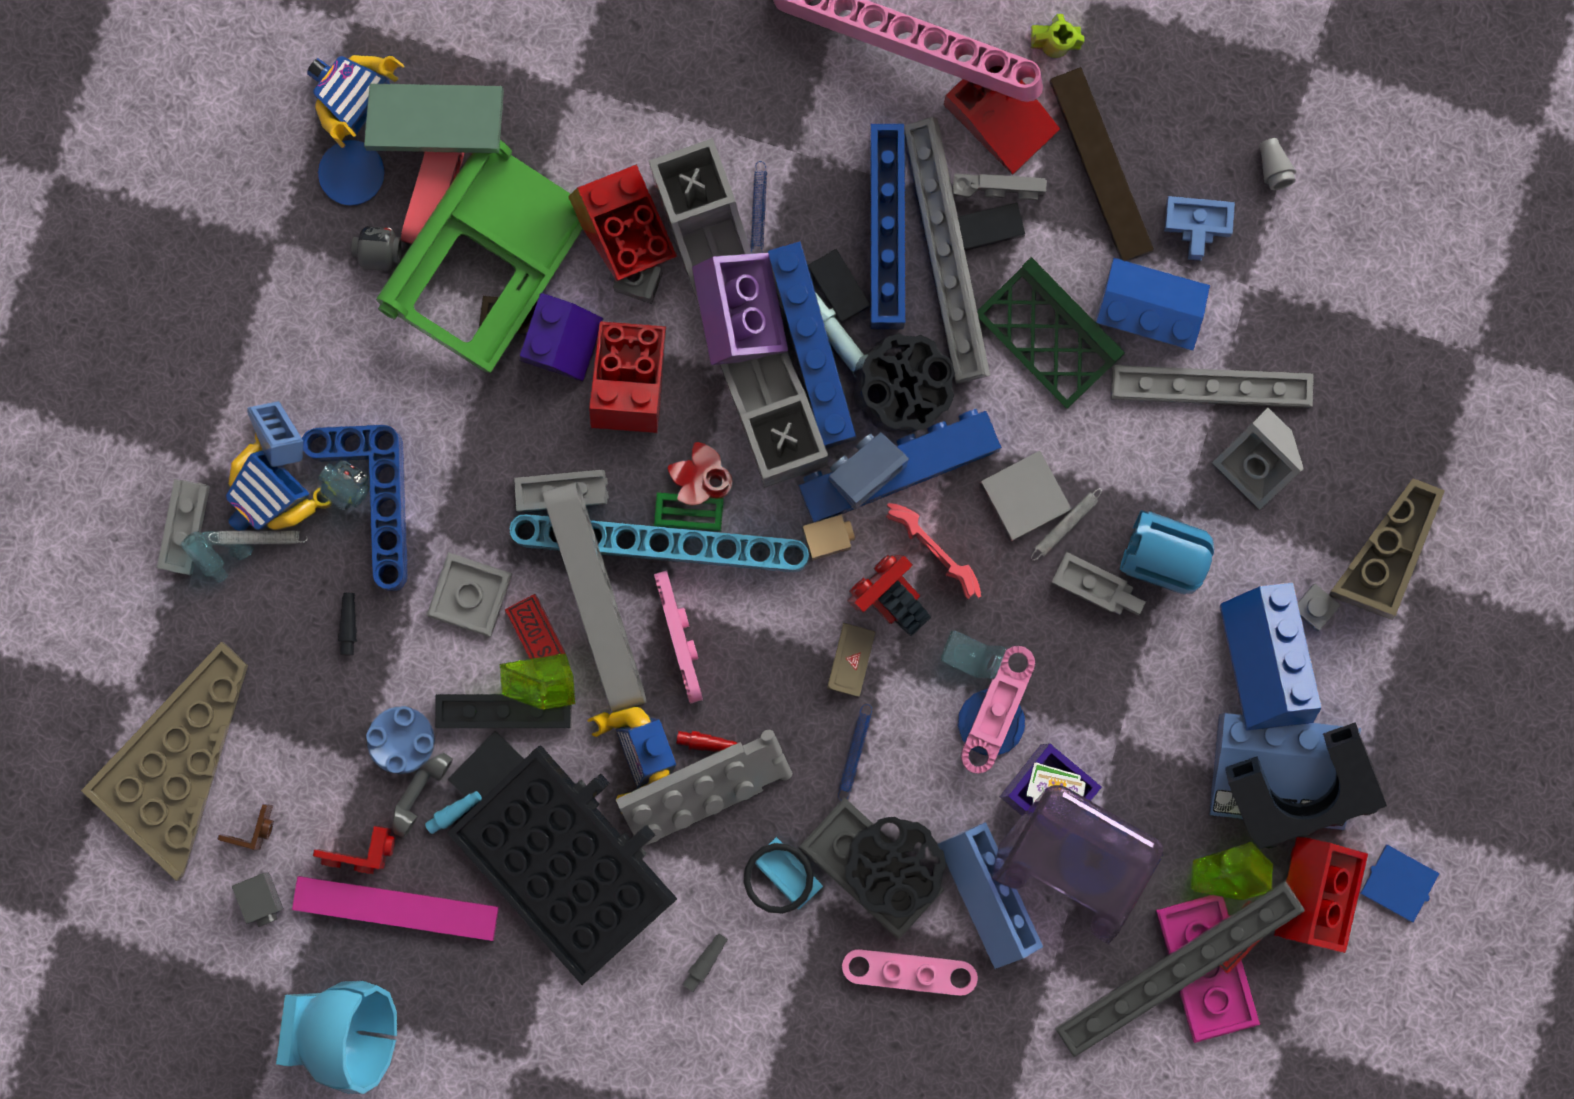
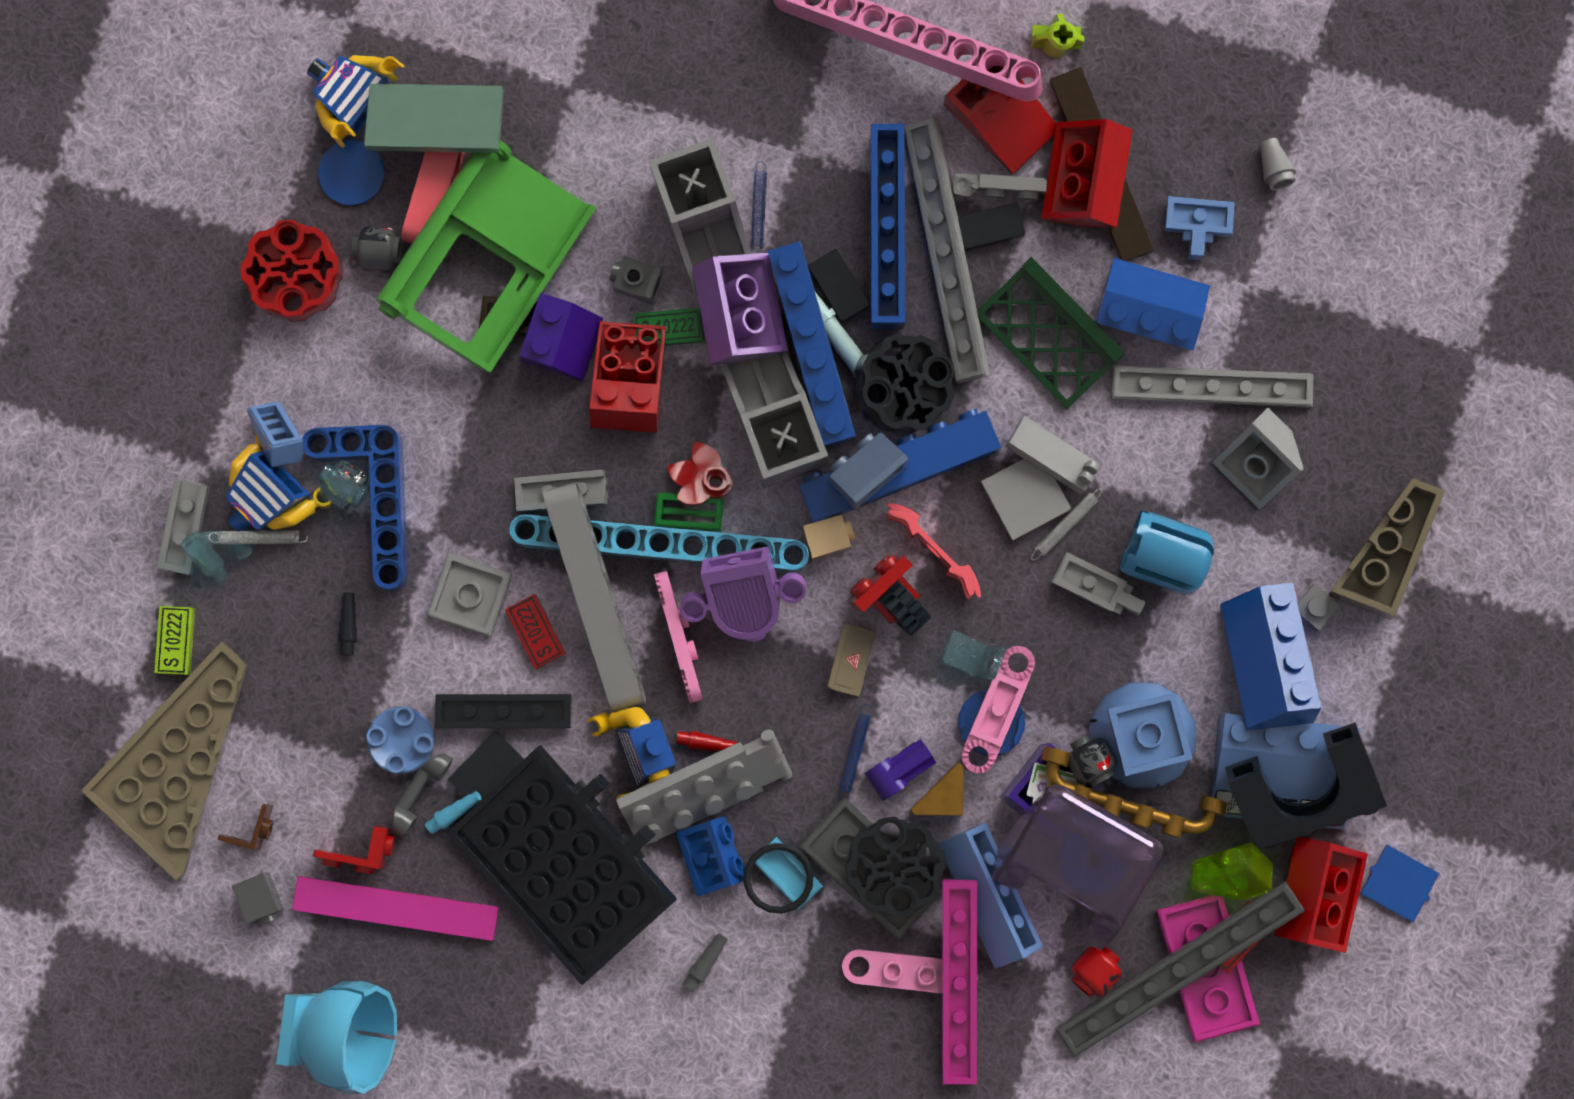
clear neon green slope [499,653,575,709] -> none
red slope [568,164,677,281] -> none
none -> lime tile [154,606,195,675]
none -> red connector [240,220,343,322]
none -> green tile [633,308,703,347]
none -> blue bracket [676,816,745,897]
none -> medium lavender piece [680,546,806,642]
none -> dark purple piece [864,739,936,801]
none -> pearl gold slope [910,762,964,815]
none -> dark pink plate [943,879,977,1085]
none -> light grey hinge [1005,416,1100,494]
none -> red slope [1041,119,1133,228]
none -> pearl gold bar [1041,746,1228,838]
none -> dark grey head [1068,734,1117,788]
none -> red head [1071,946,1122,998]
none -> medium blue plate [1089,682,1196,790]

